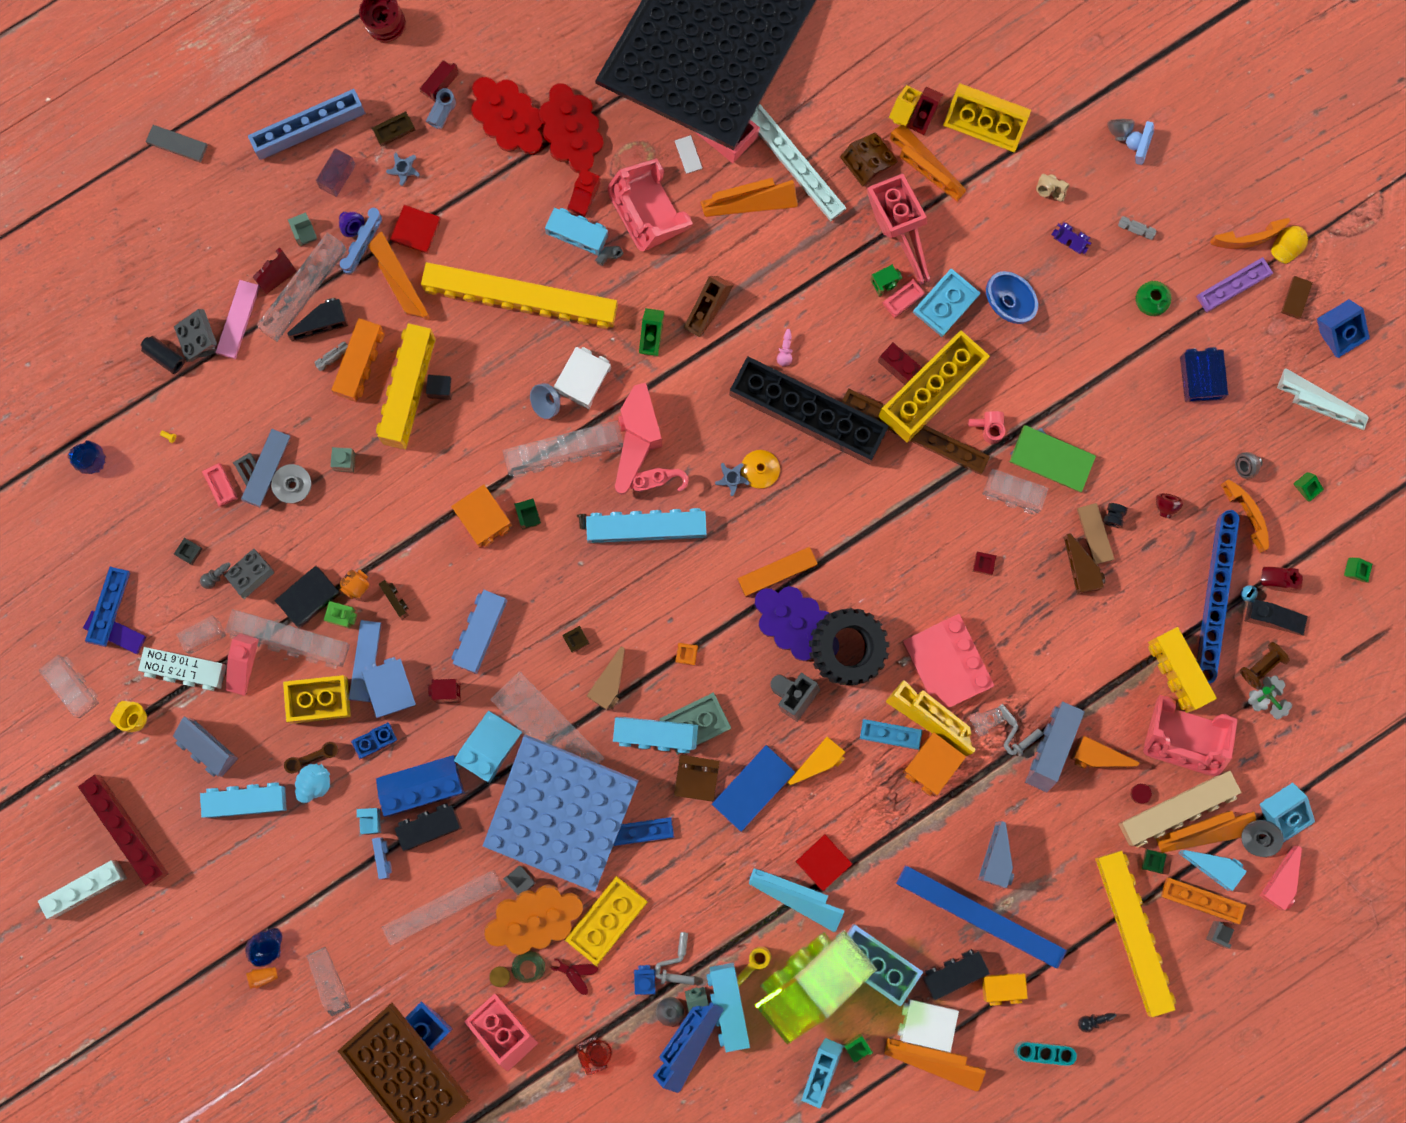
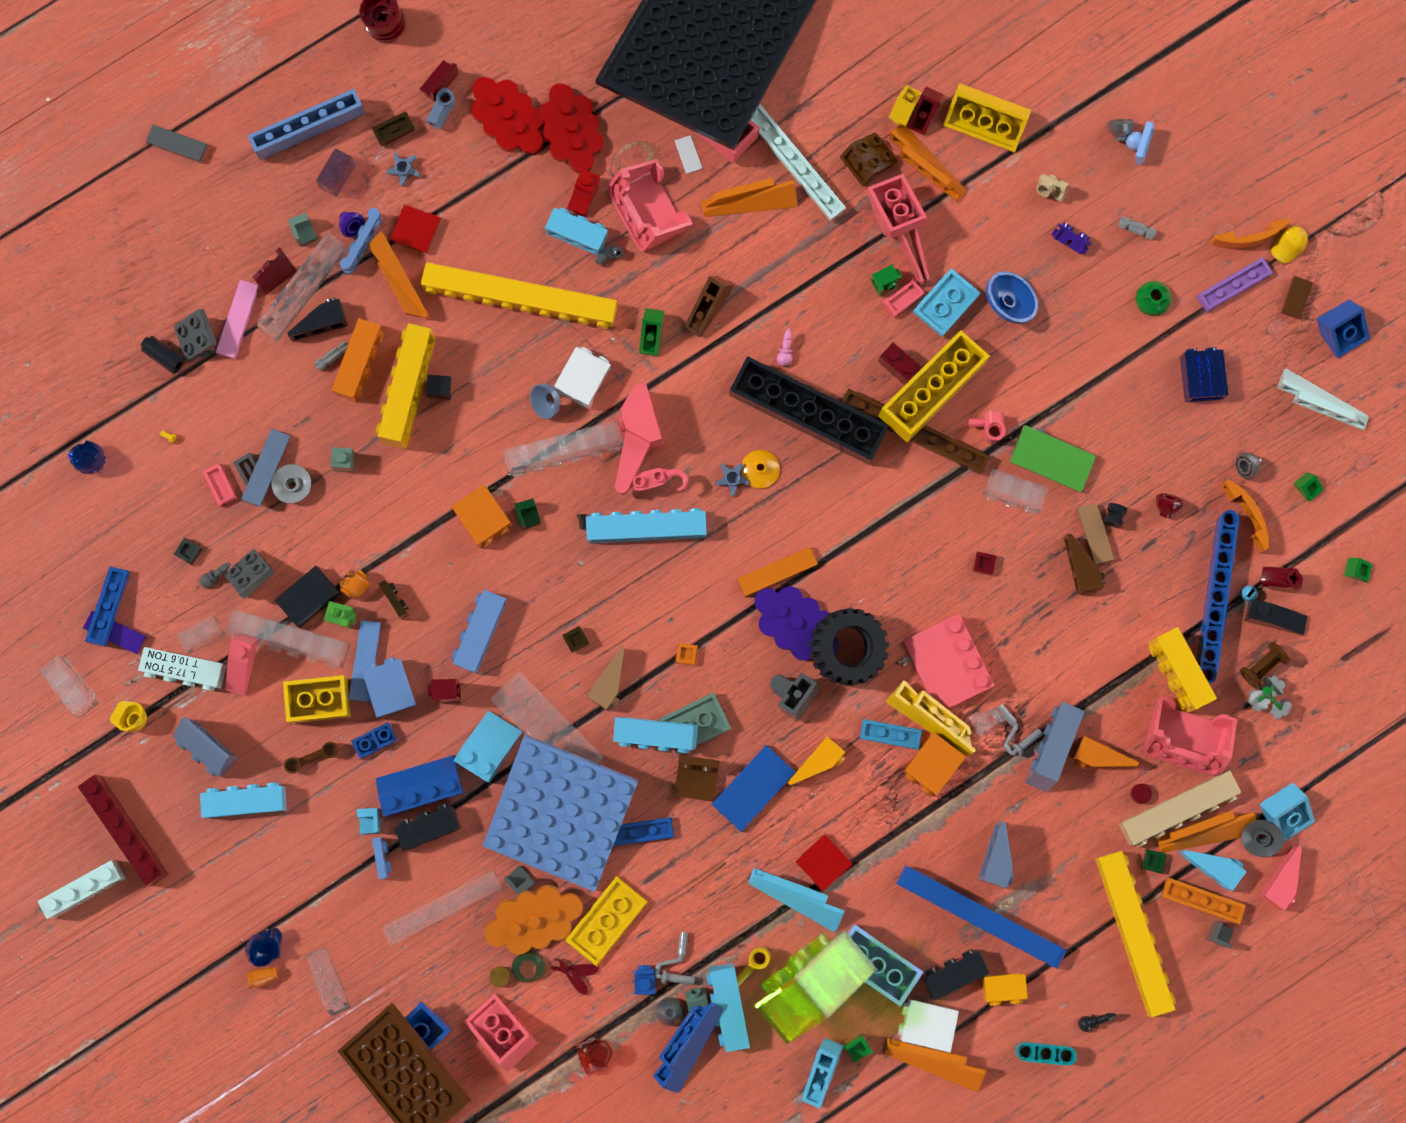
medium azure hair [295,764,330,803] -> none

